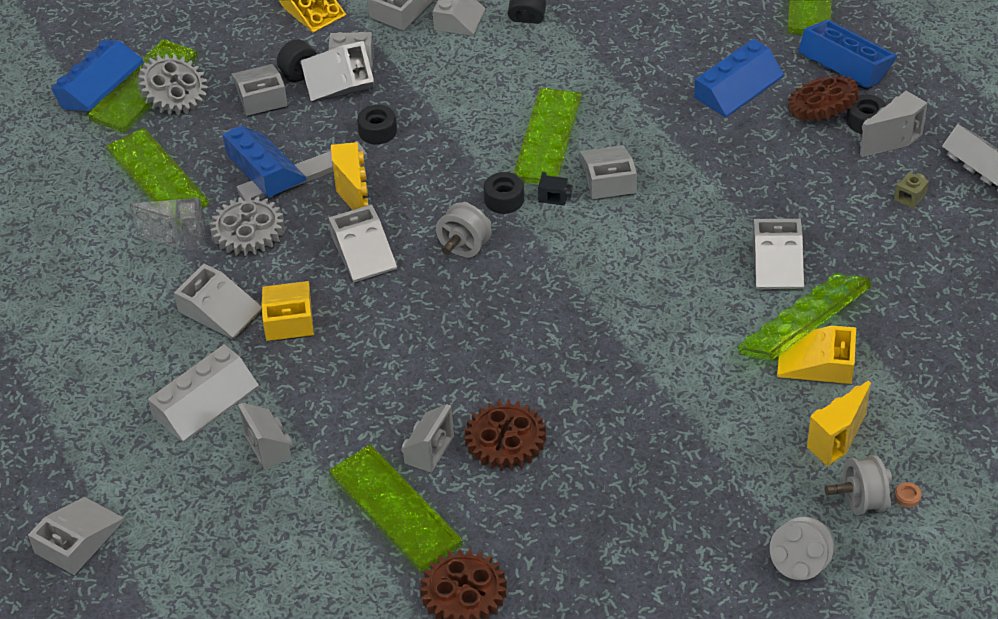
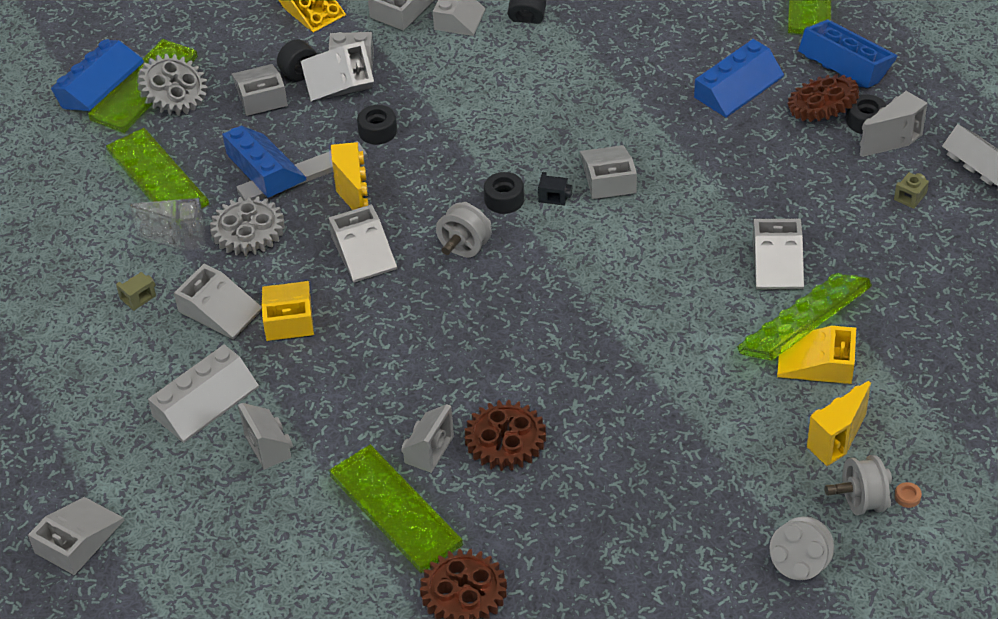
clear neon green plate [514,88,582,184] -> none
none -> olive brick [116,272,156,311]

